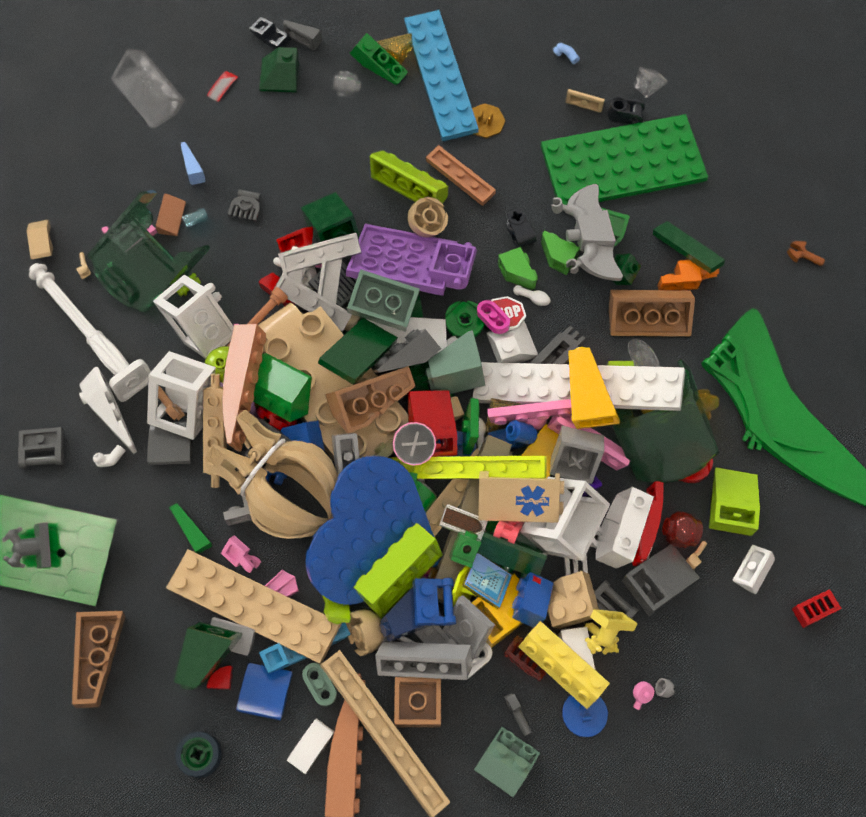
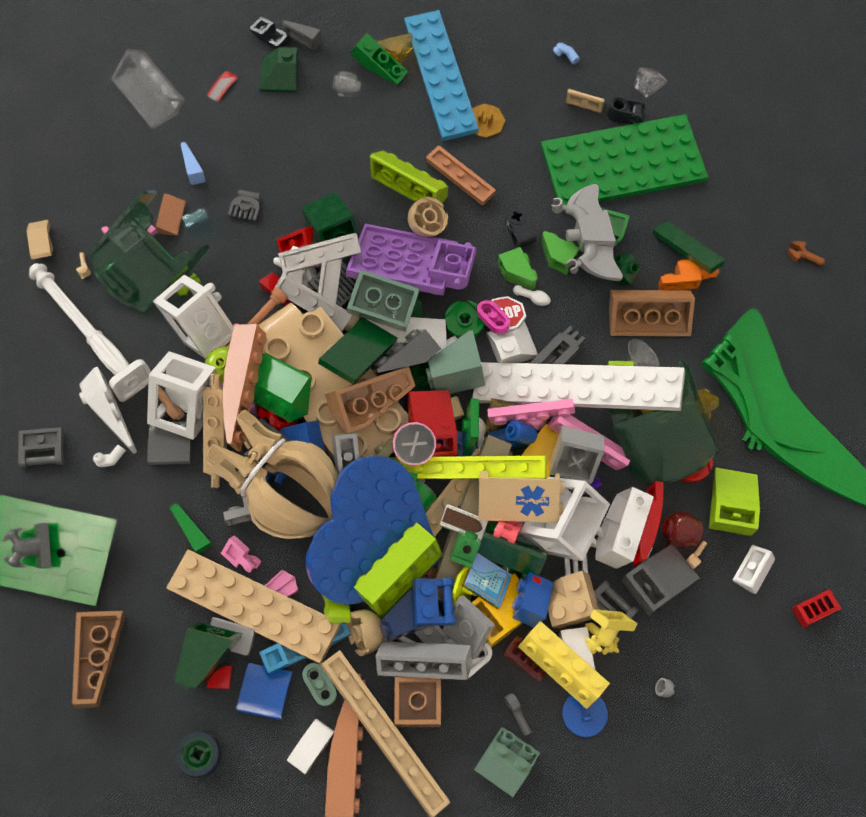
yellow slope [568,347,620,429] -> none
bright pink piece [633,681,654,710] -> none

